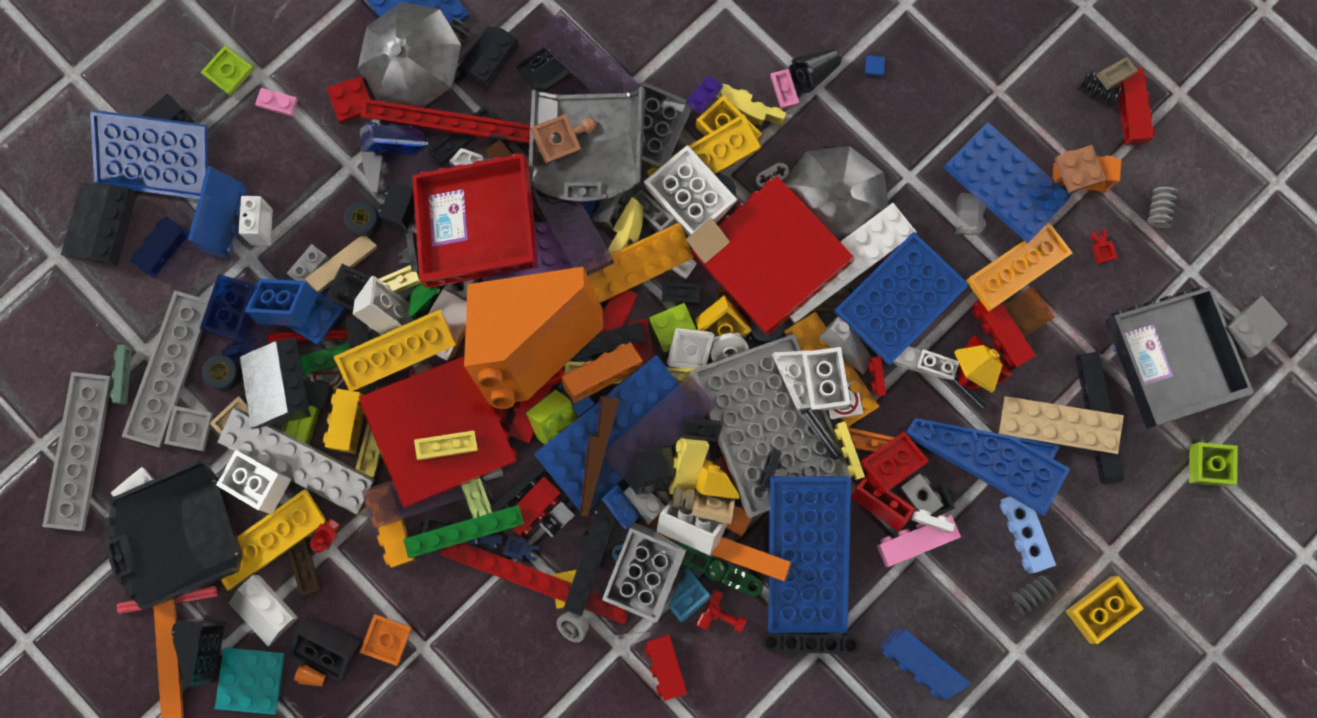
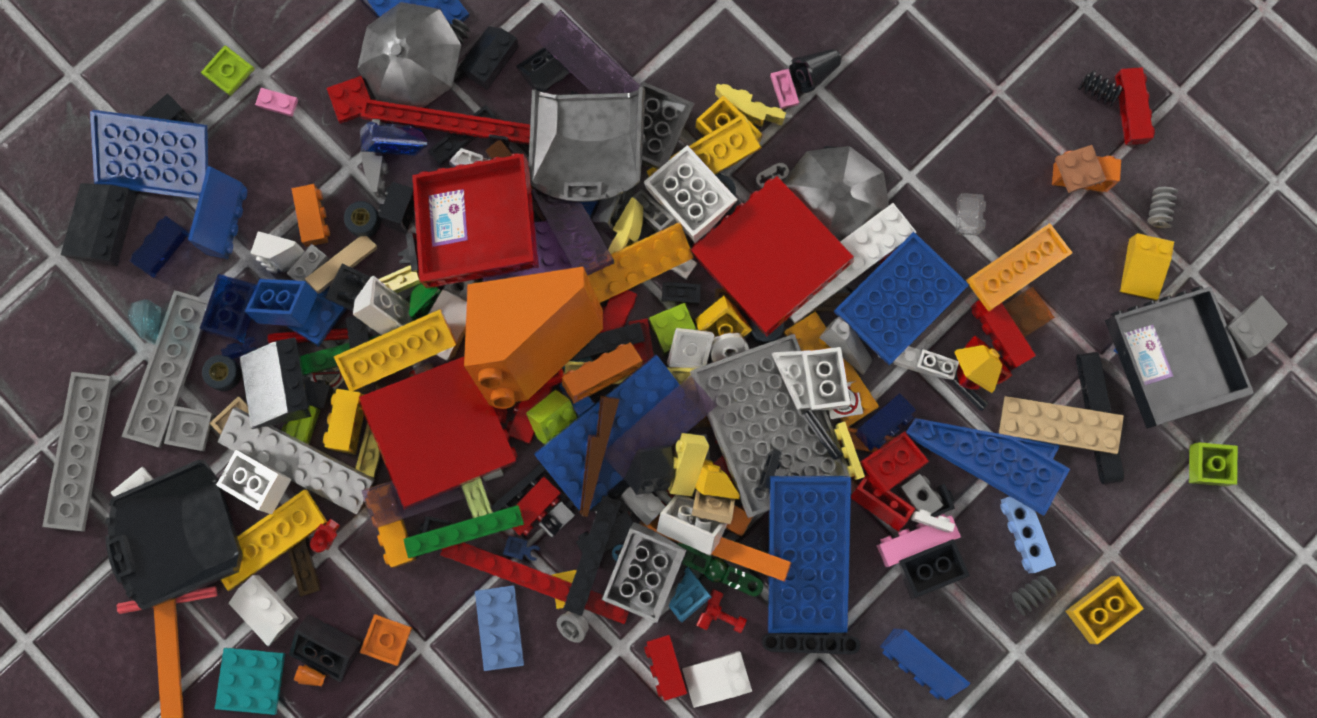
sand green plate [110,345,132,405] -> none
black slope [171,619,226,687] -> none
white window [239,196,273,246] -> none
light yellow plate [414,431,478,461] -> none
dark blue plate [469,535,504,548] -> none
nougat plate [530,114,597,164] -> none
blue plate [602,486,640,529] -> none
clear slope [608,631,651,652] -> none
dark tan wheel [672,487,695,510] -> none
black plate [679,417,723,442] -> none
dark purple plate [686,75,723,114] -> none
tan sticker [686,218,730,263] -> none
blue tile [865,56,885,77] -> none
red plate [868,356,886,396] -> none
blue plate [943,122,1071,243] -> none
red plate [1090,229,1117,265] -> none
dark tan tile [1096,57,1138,90] -> none
none -> clear light blue slope [128,299,161,345]
none -> white slope [251,231,305,273]
none -> orange brick [291,184,330,247]
none -> medium blue plate [475,585,524,671]
none -> white slope [682,651,752,708]
none -> clear blue brick [855,393,916,451]
none -> black slope [899,539,970,600]
none -> yellow slope [1120,233,1174,301]

